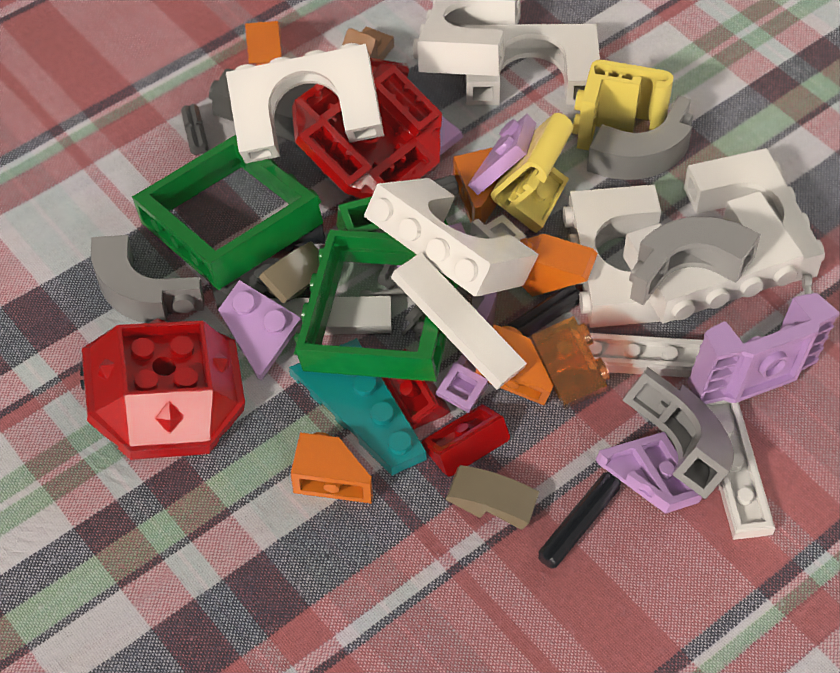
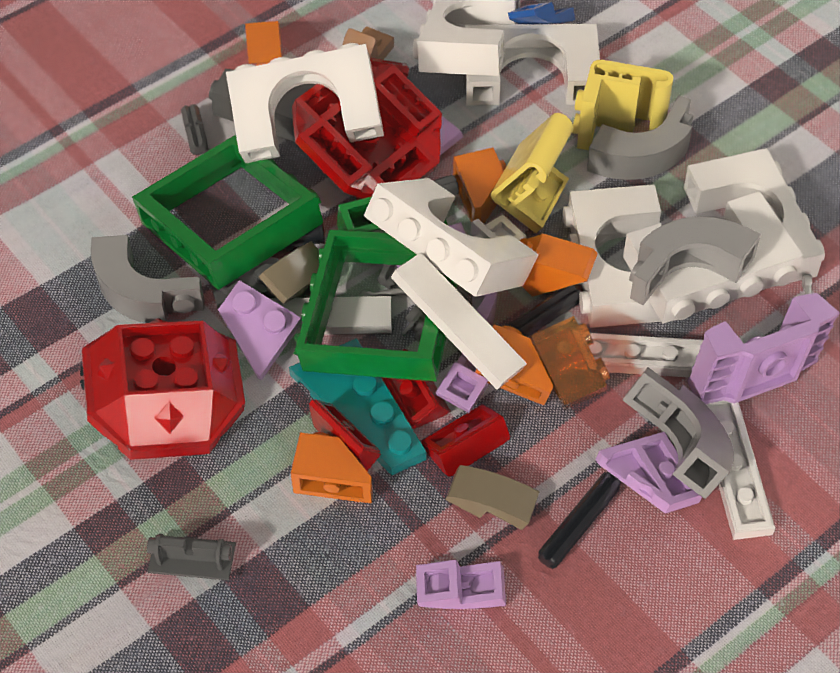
lavender wing [468,114,537,195] -> none
none -> dark grey hinge [147,534,236,581]
none -> red slope [309,399,381,472]
none -> lavender slope [416,560,506,609]
none -> blue slope [508,2,576,24]

